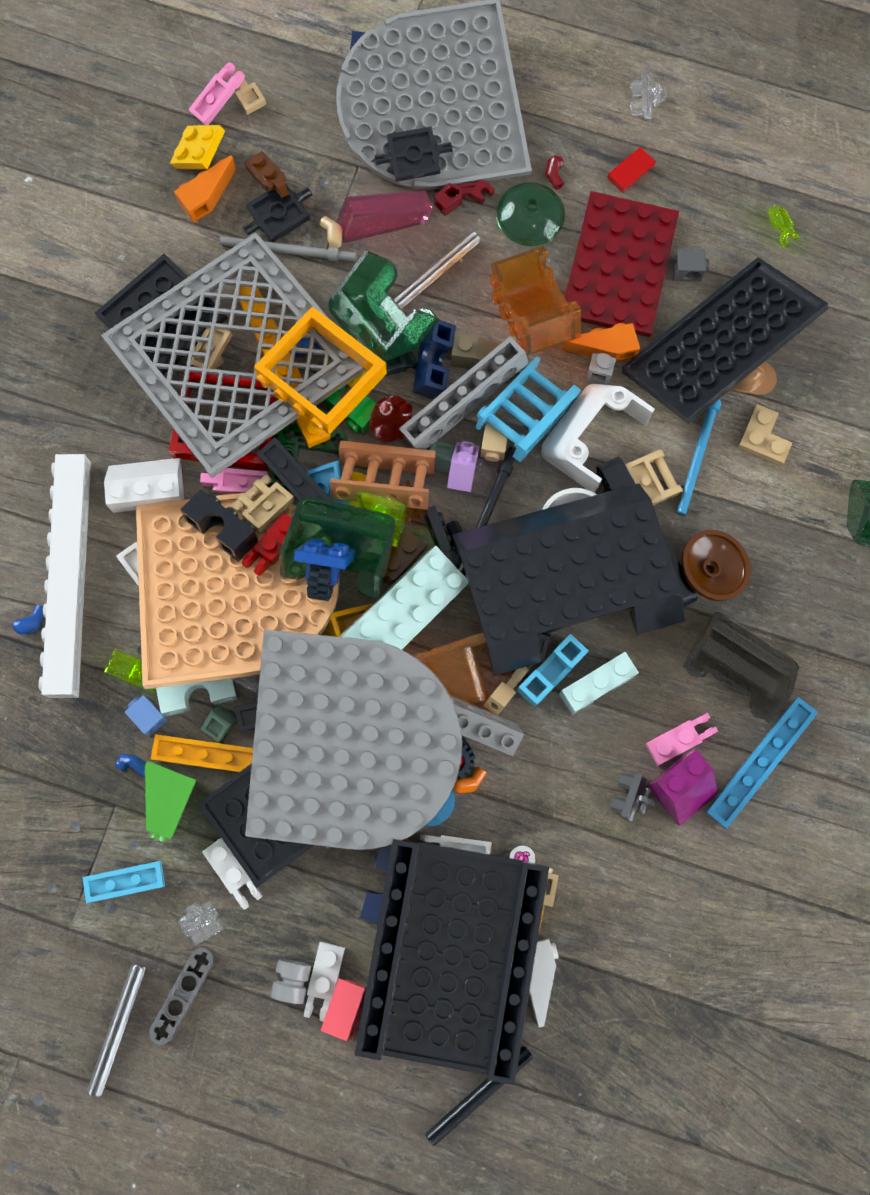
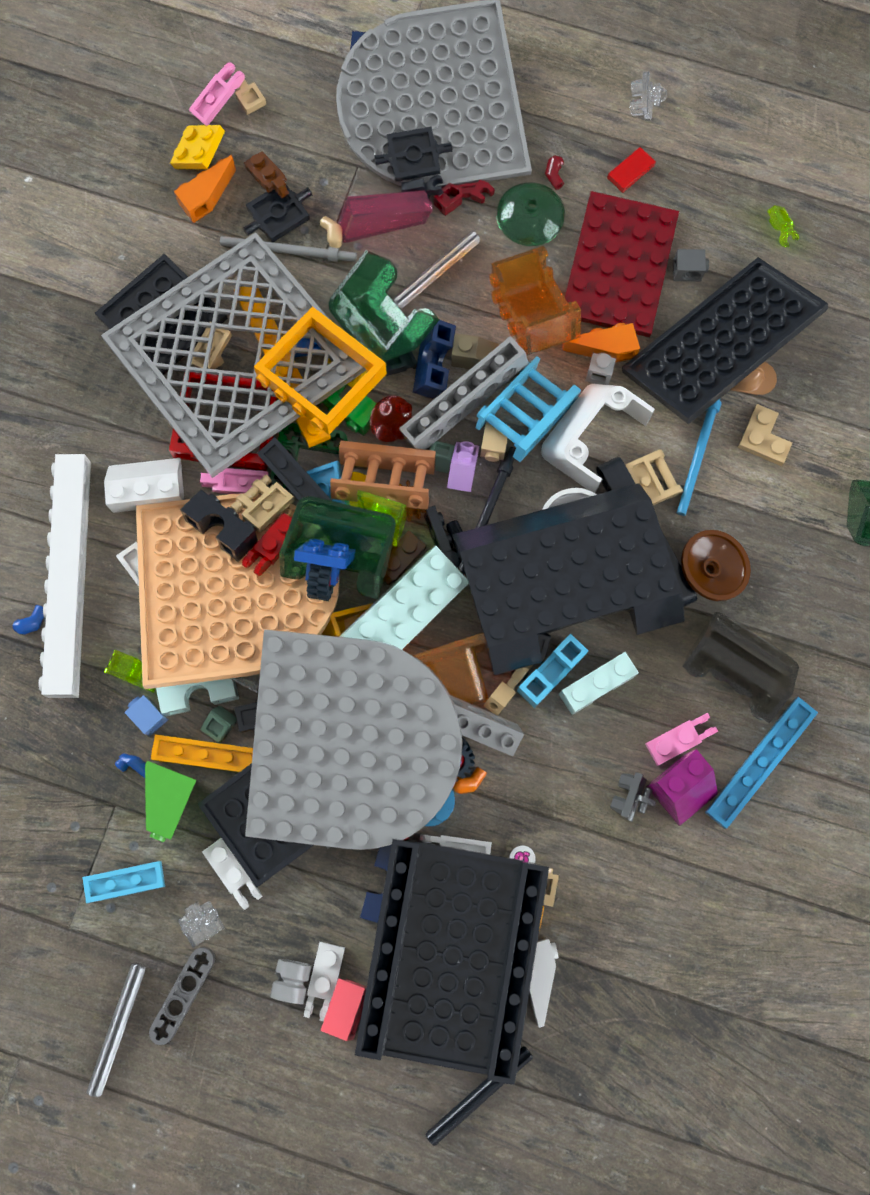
none -> black plate [402,175,443,203]

